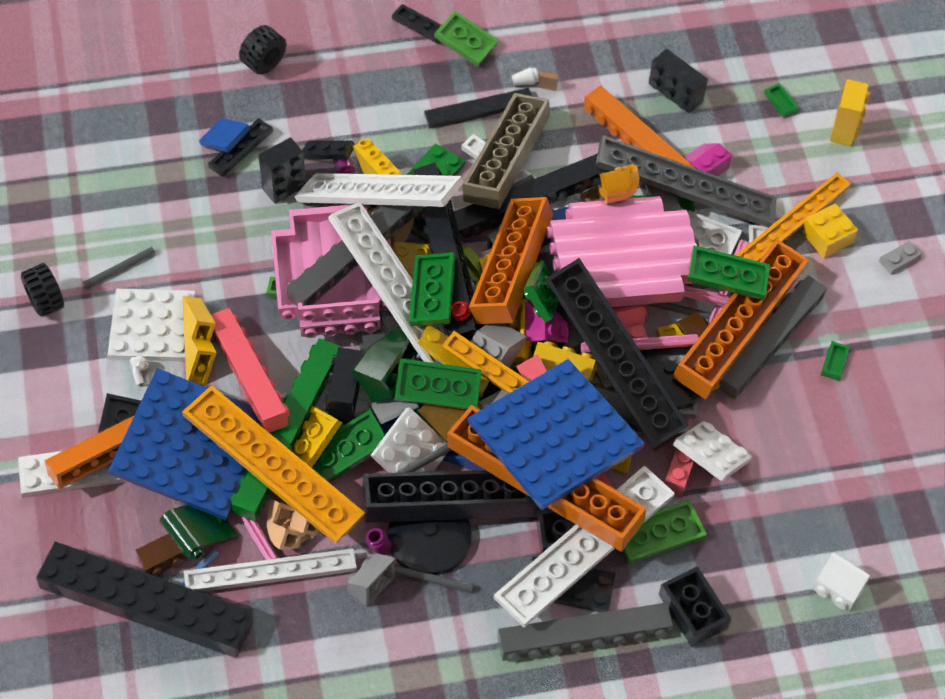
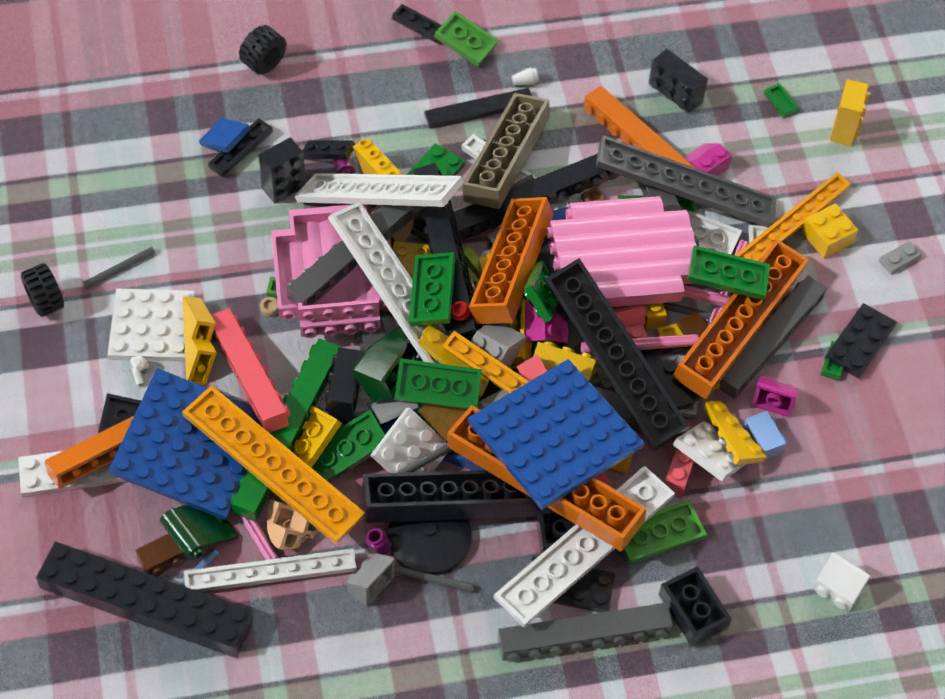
medium nougat tile [538,71,559,91] -> none
light orange brick [599,164,639,204] -> none
none -> tan tile [260,297,279,317]
none -> yellow brick [643,303,667,331]
none -> yellow wing [703,401,767,465]
none -> light blue brick [743,411,786,460]
none -> dark pink slope [751,376,799,418]
none -> black plate [825,303,897,379]

